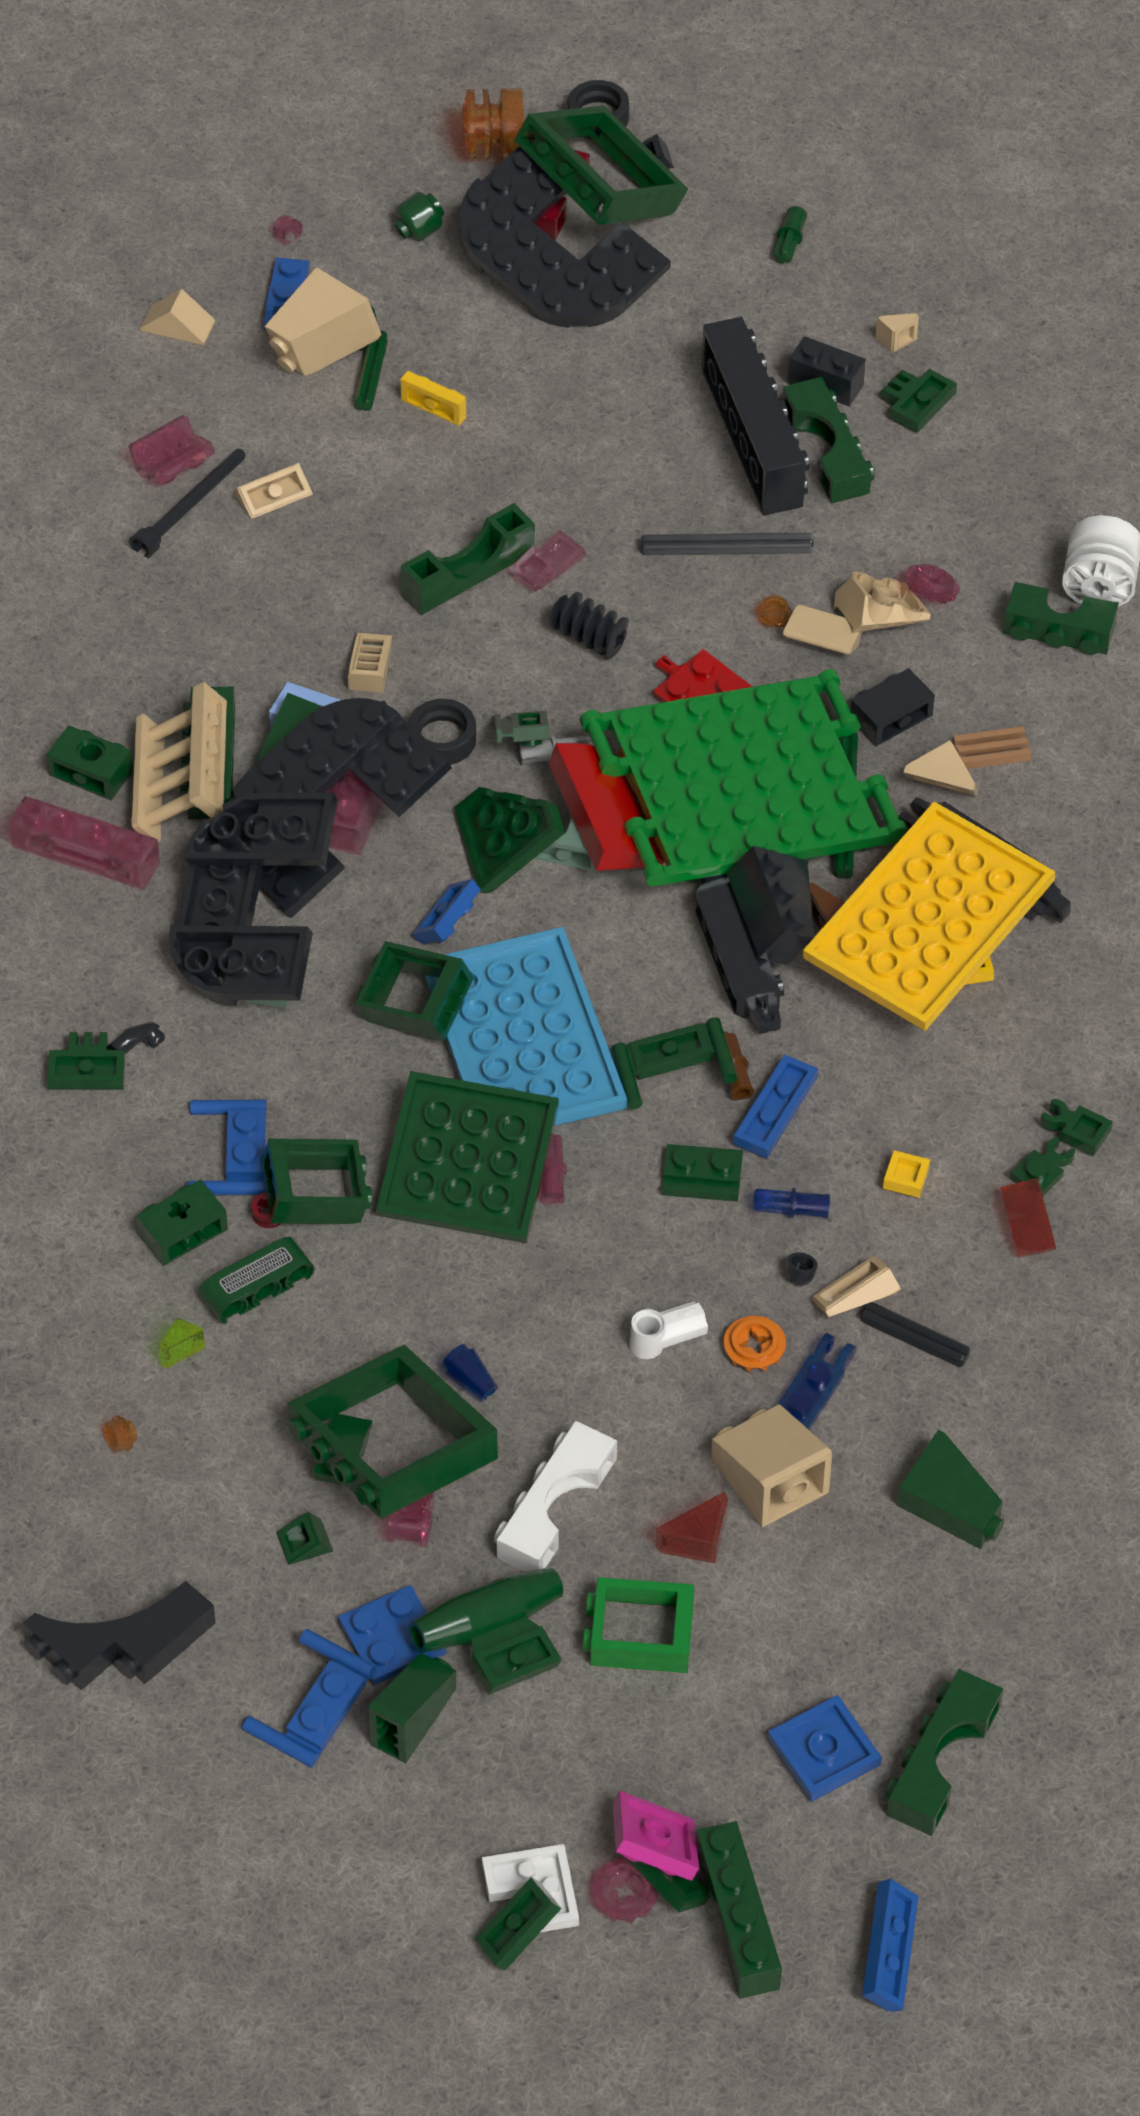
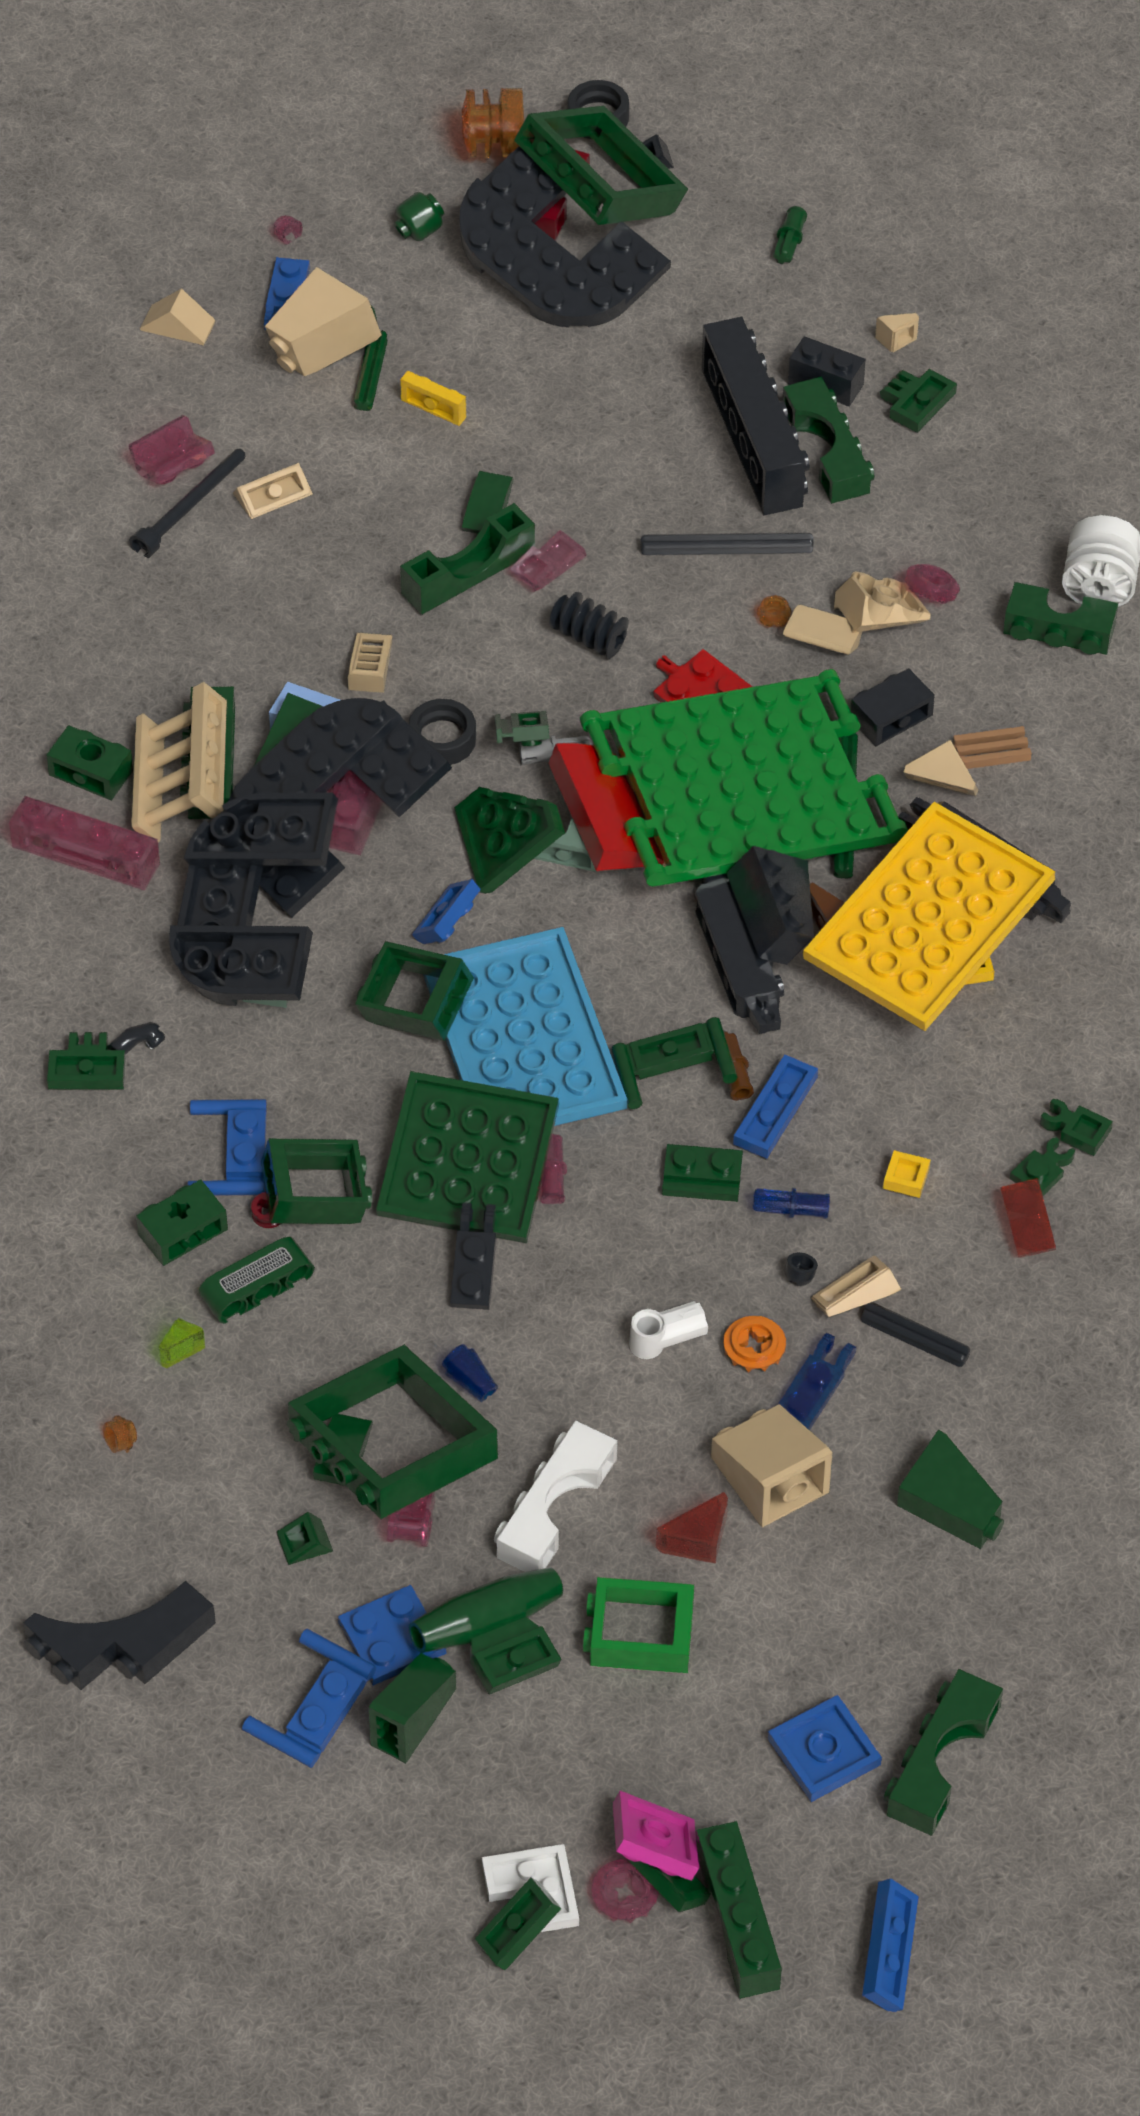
none -> black hinge [450,1203,497,1310]
none -> dark green slope [462,471,514,534]

